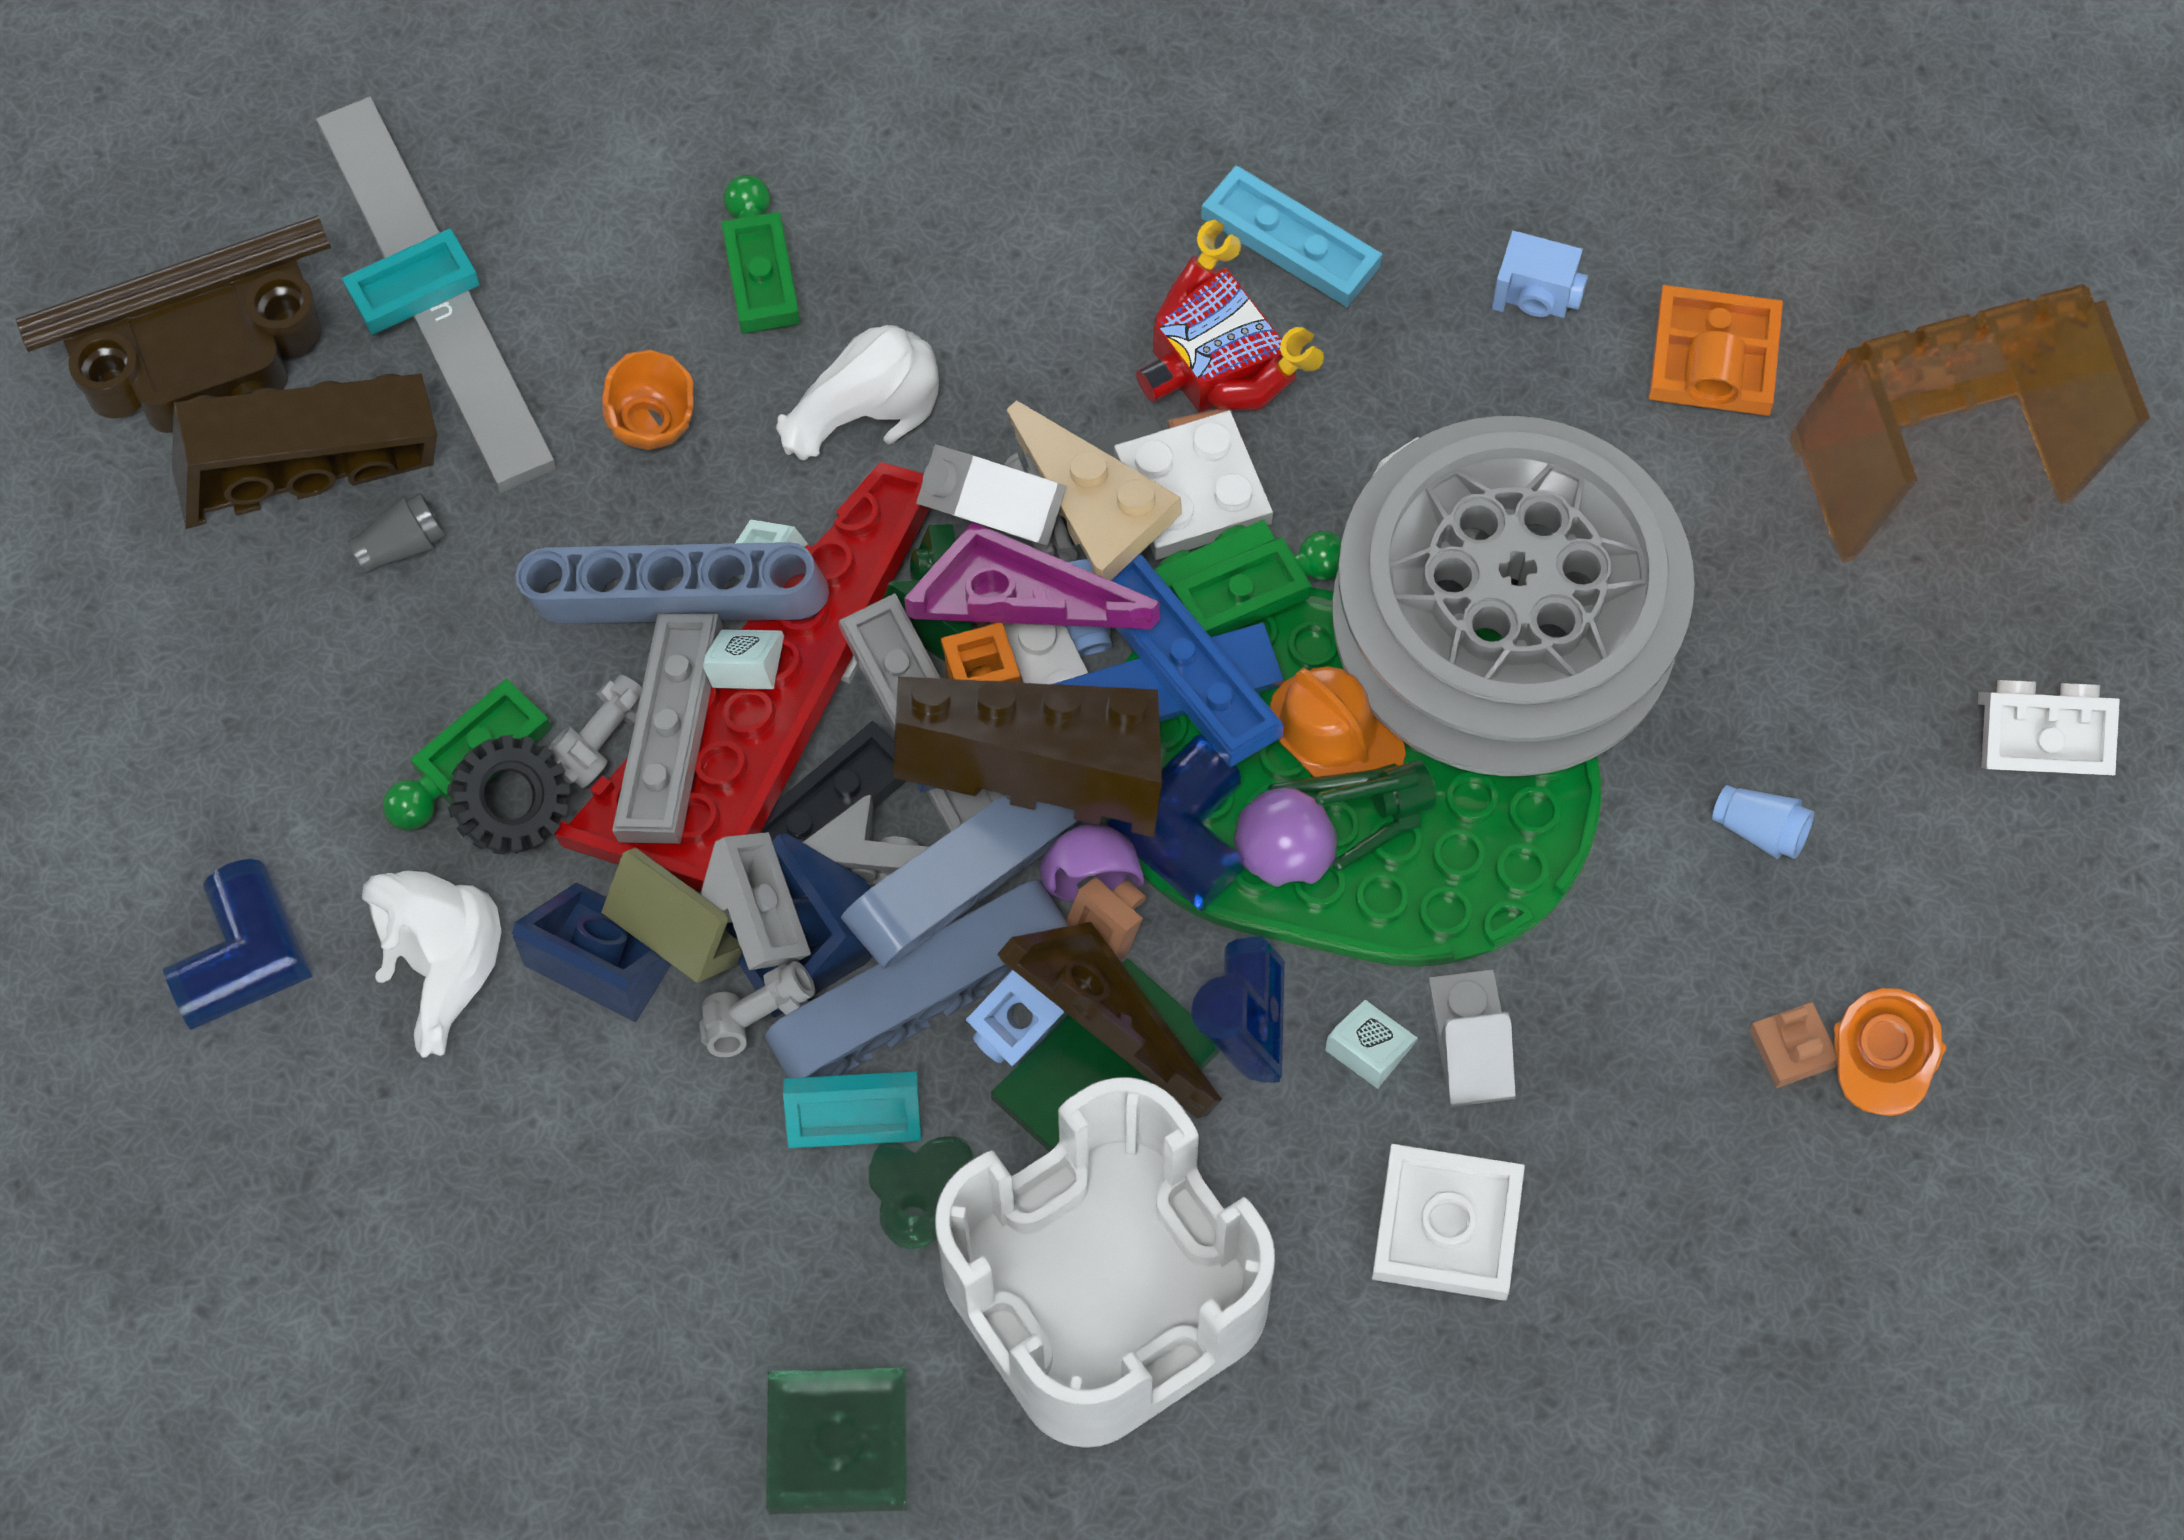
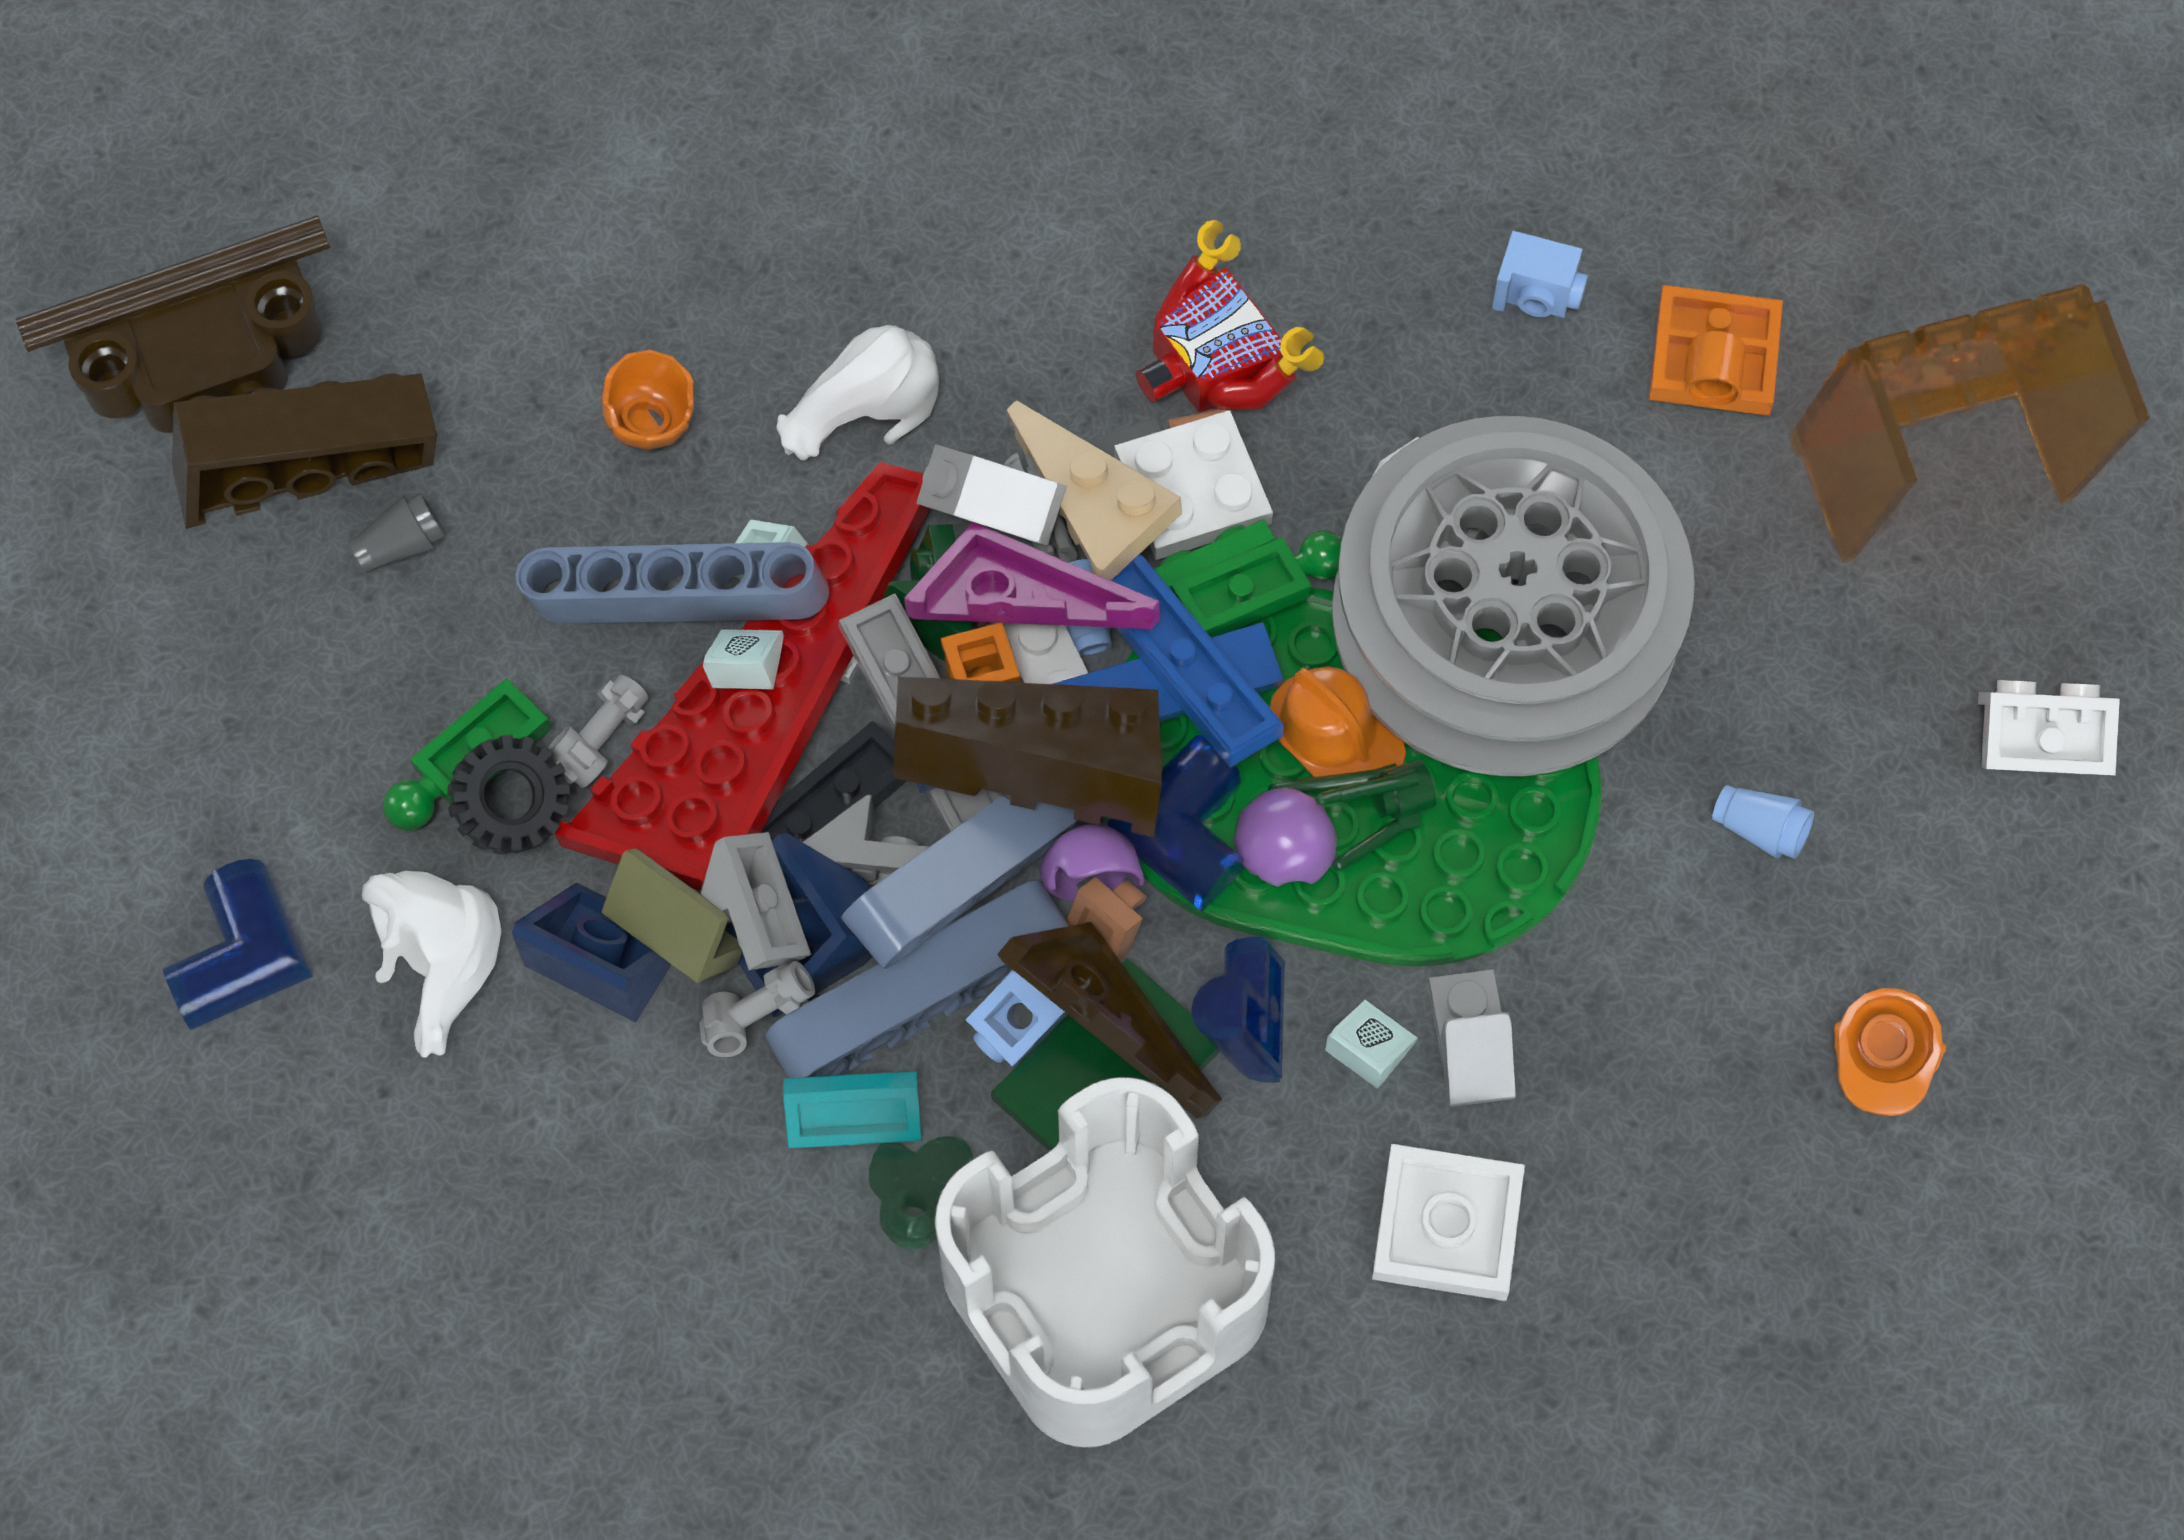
light grey tile [316,97,556,493] -> none
teal tile [342,228,480,336] -> none
light grey tile [612,614,723,843] -> none
green plate [721,175,800,334] -> none
clear green plate [766,1368,908,1514] -> none
medium azure plate [1201,165,1383,308] -> none
nougat tile [1749,1002,1837,1088] -> none

